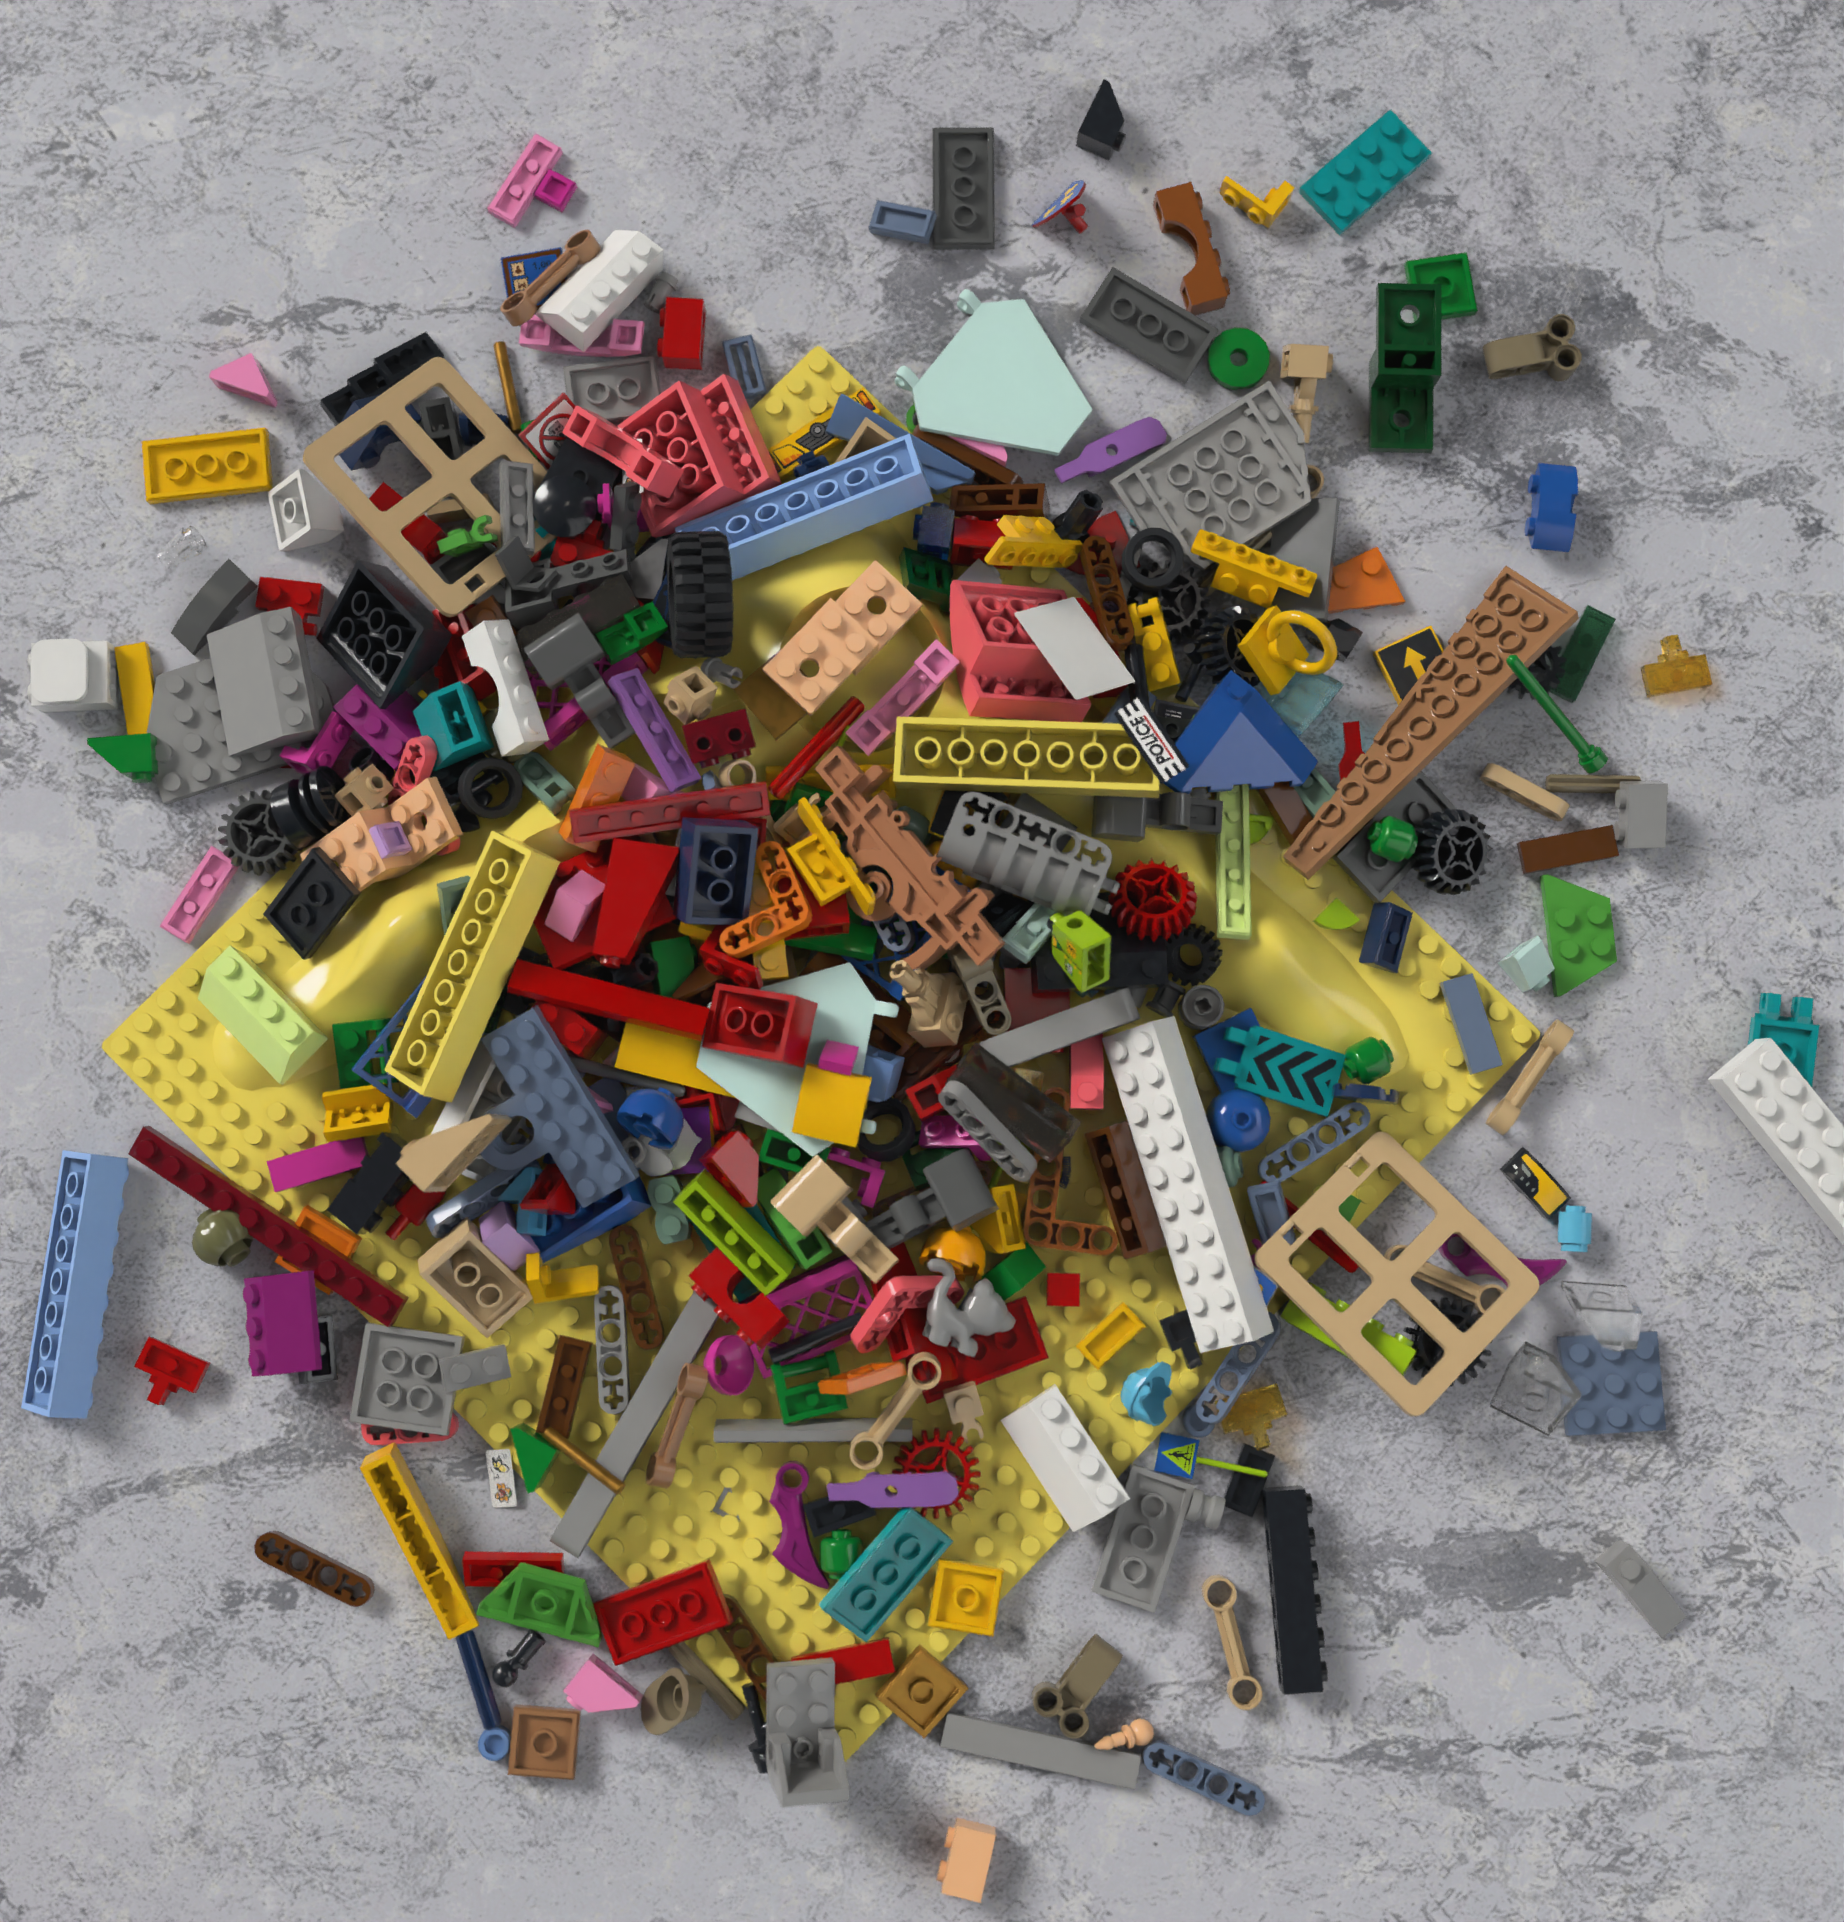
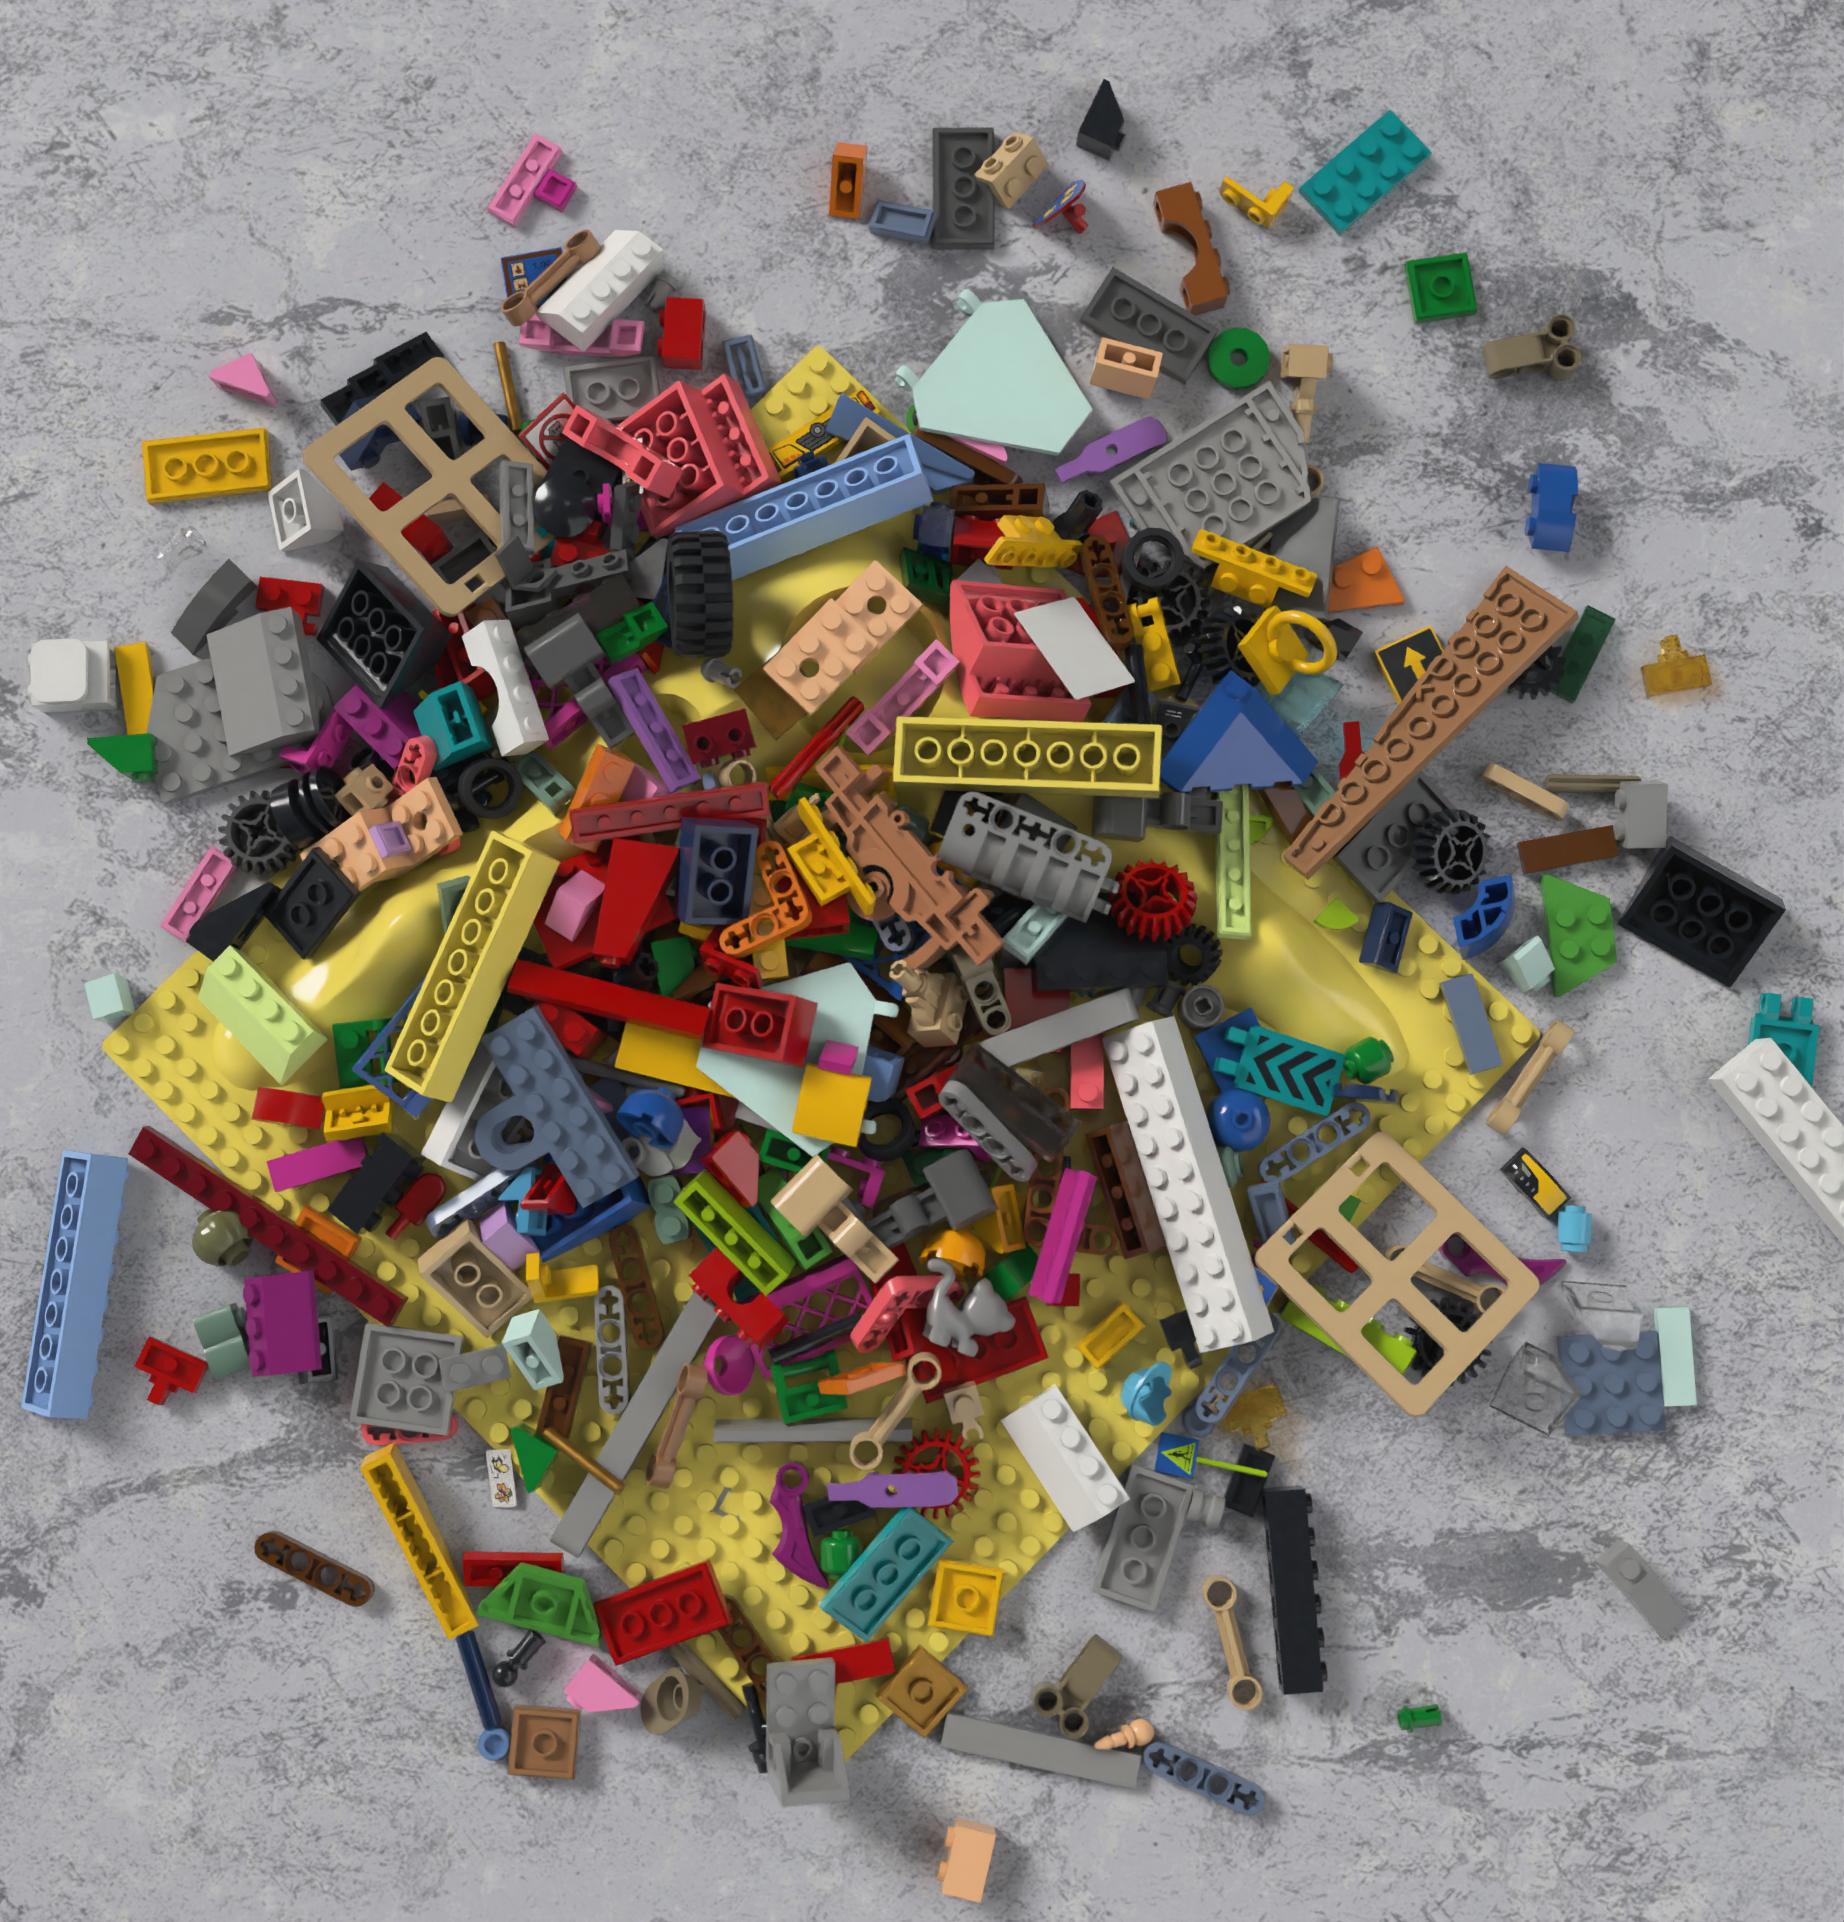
tan slope [395,1114,512,1192] -> none
bright green plate [437,515,498,557] -> none
tan brick [664,666,718,725] -> none
lime torso [1047,911,1111,993] -> none
sticker [1114,695,1189,784] -> none
green head [1367,815,1418,862] -> none
dark green bracket [1369,283,1442,453] -> none
green piece [1506,655,1608,774] -> none
none -> light aqua panel [84,973,135,1023]
none -> black slope [186,882,281,962]
none -> sand green brick [193,1303,250,1380]
none -> red slope [251,1087,325,1131]
none -> light aqua slope [502,1309,564,1390]
none -> orange slope [829,142,868,219]
none -> tan bracket [975,132,1049,209]
none -> dark pink fence [1028,1168,1097,1304]
none -> light nougat brick [1090,337,1163,400]
none -> green pin [1397,1704,1442,1733]
none -> blue brick [1453,875,1515,960]
none -> black slope [1618,836,1786,988]
none -> light aqua tile [1654,1306,1697,1407]

